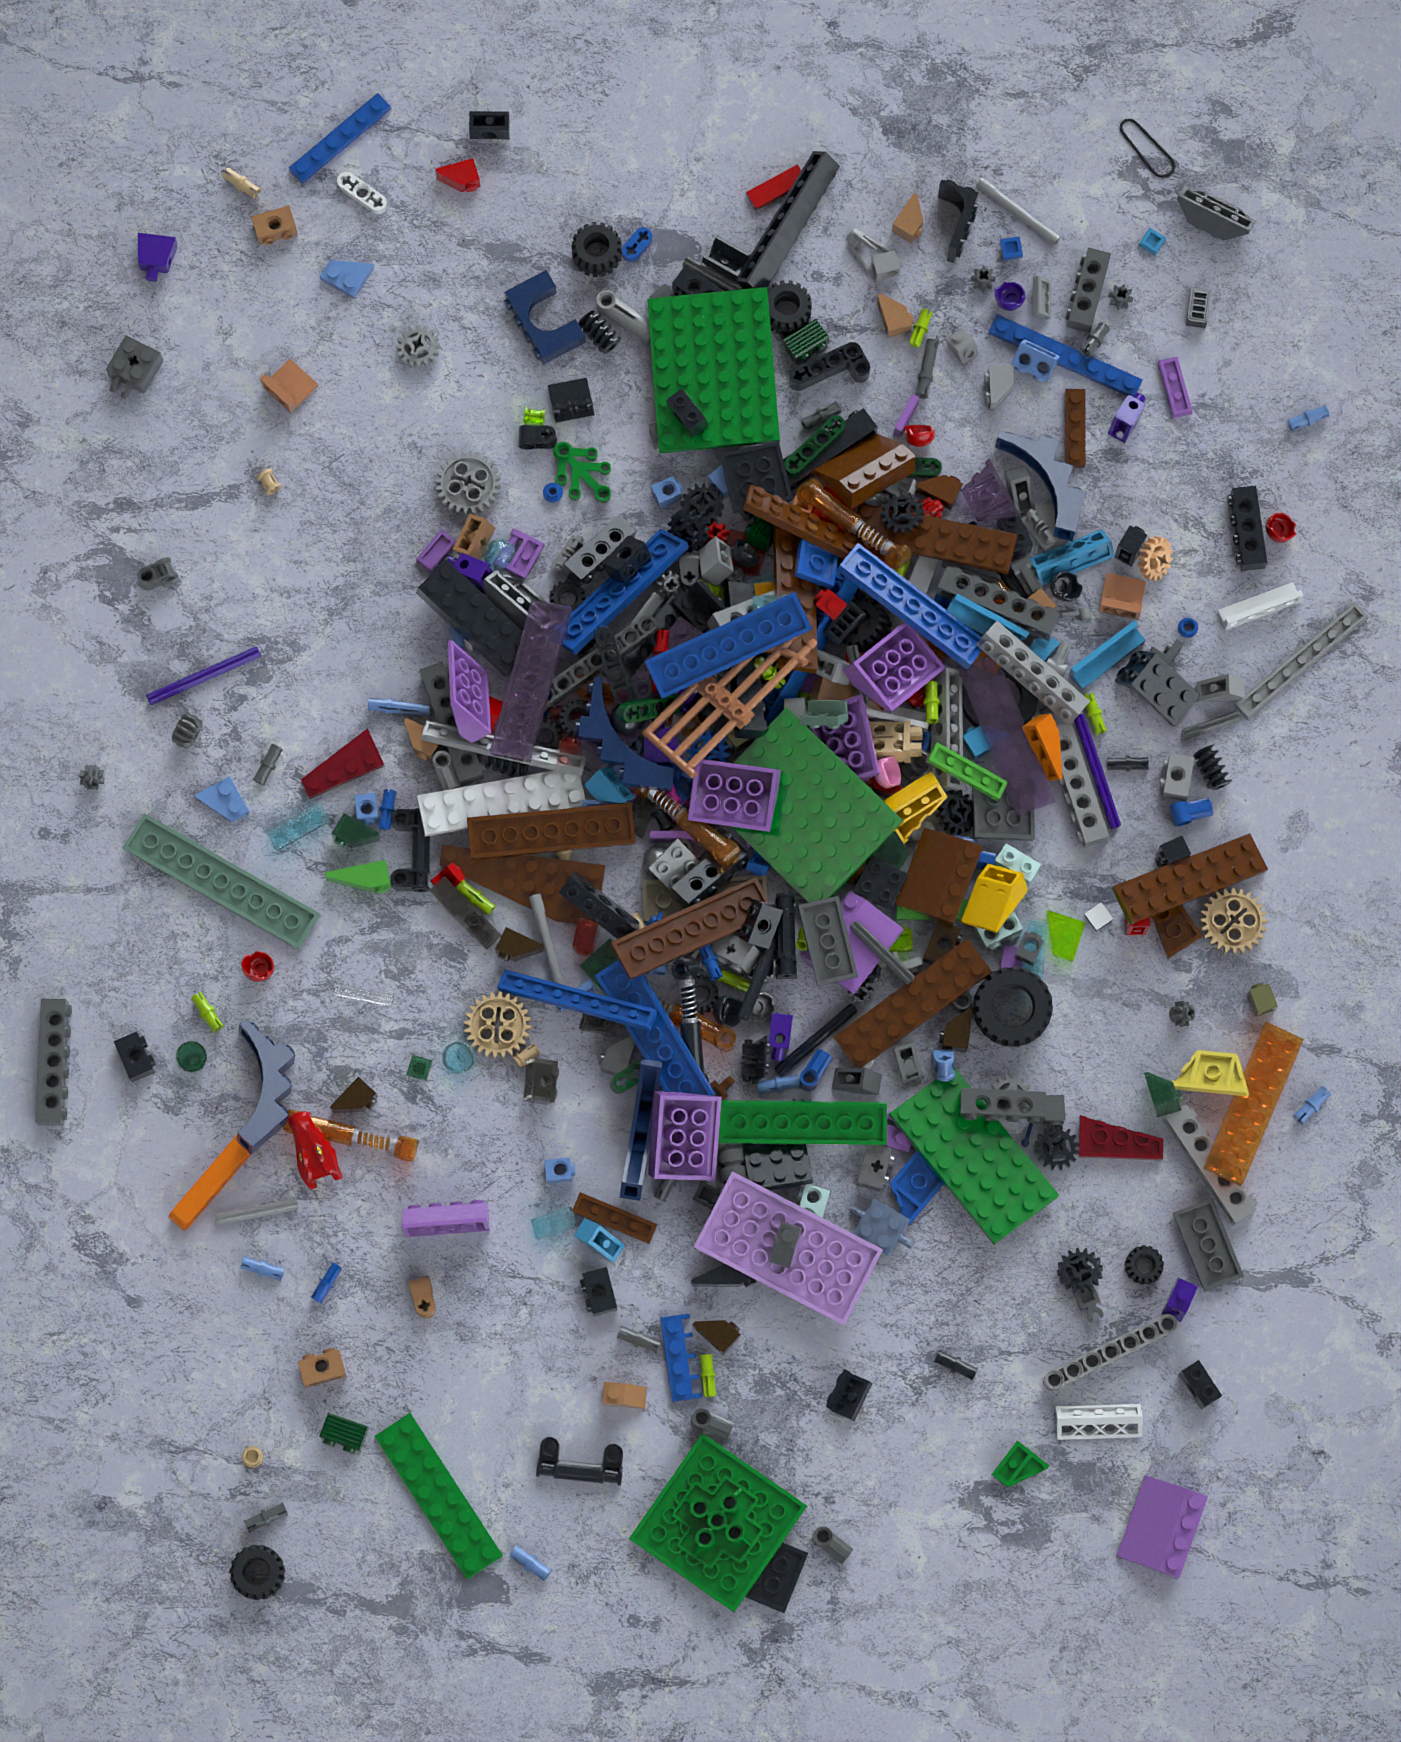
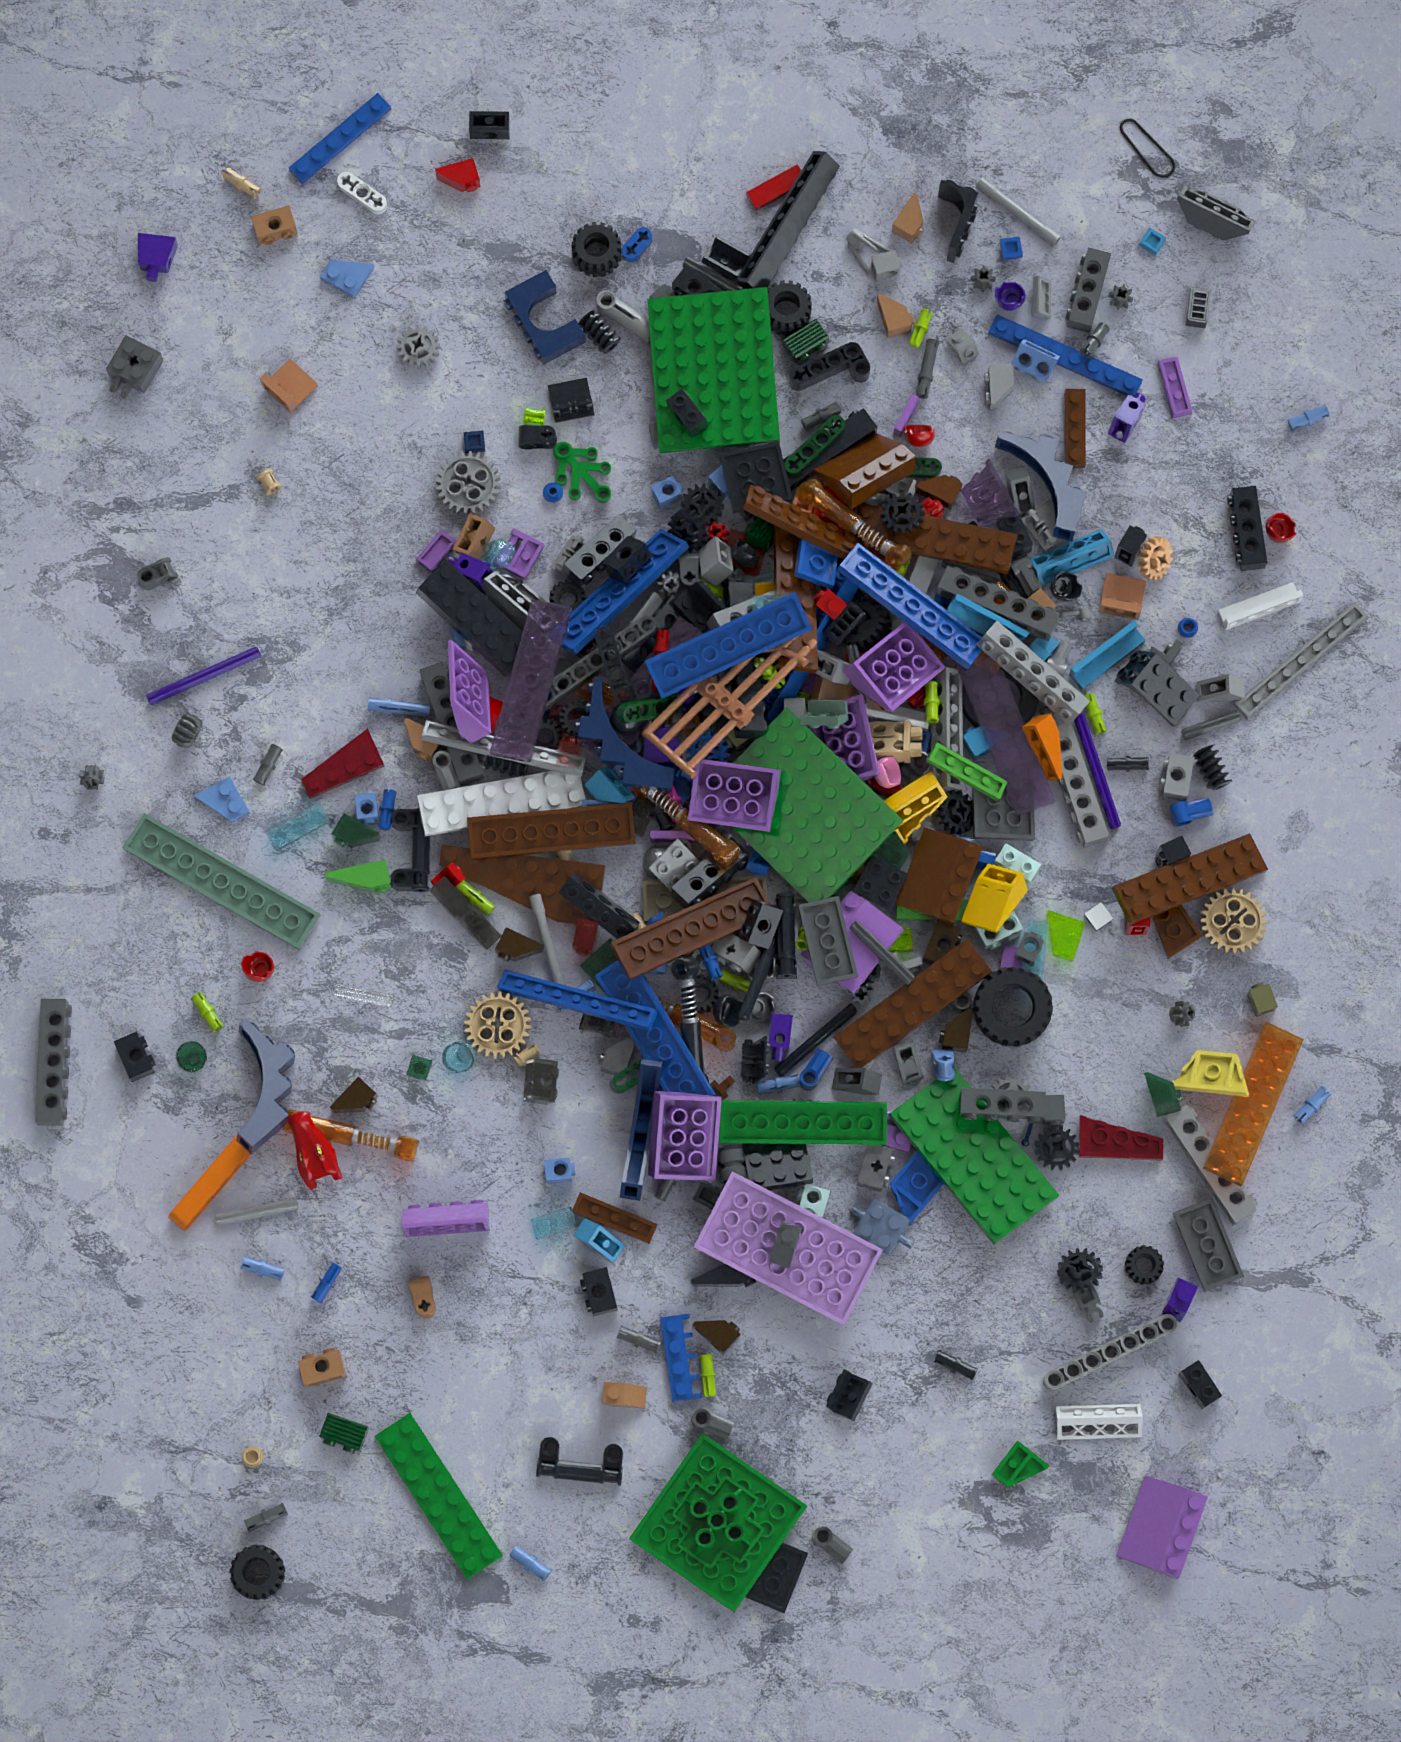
none -> dark blue tile [463,430,486,454]

